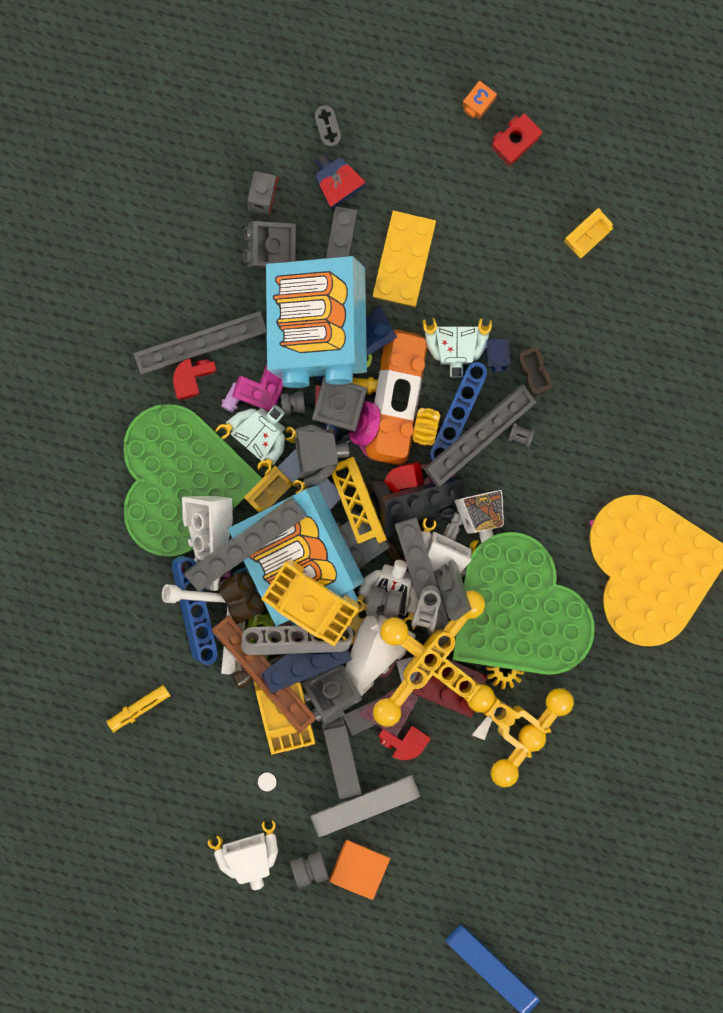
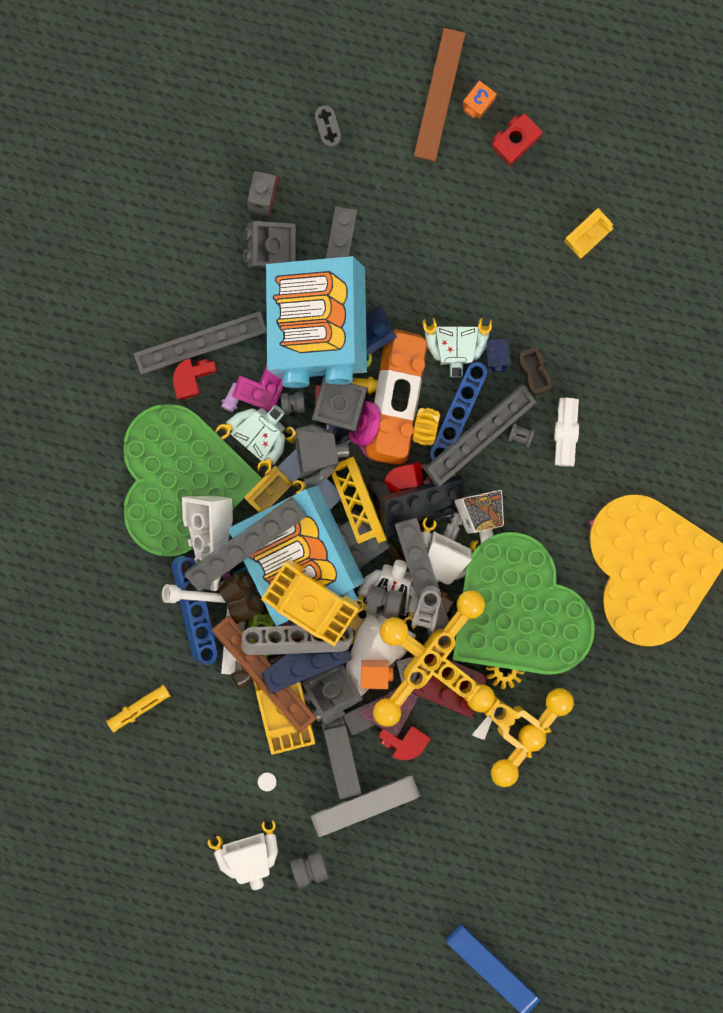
torso [315,153,365,210] -> none
orange slope [329,839,390,900] -> none
yellow plate [372,211,436,308] -> none
dark grey hinge [434,559,472,621] -> none
none -> orange brick [361,660,393,689]
none -> dark orange tile [414,28,465,162]
none -> white piece [554,398,579,467]

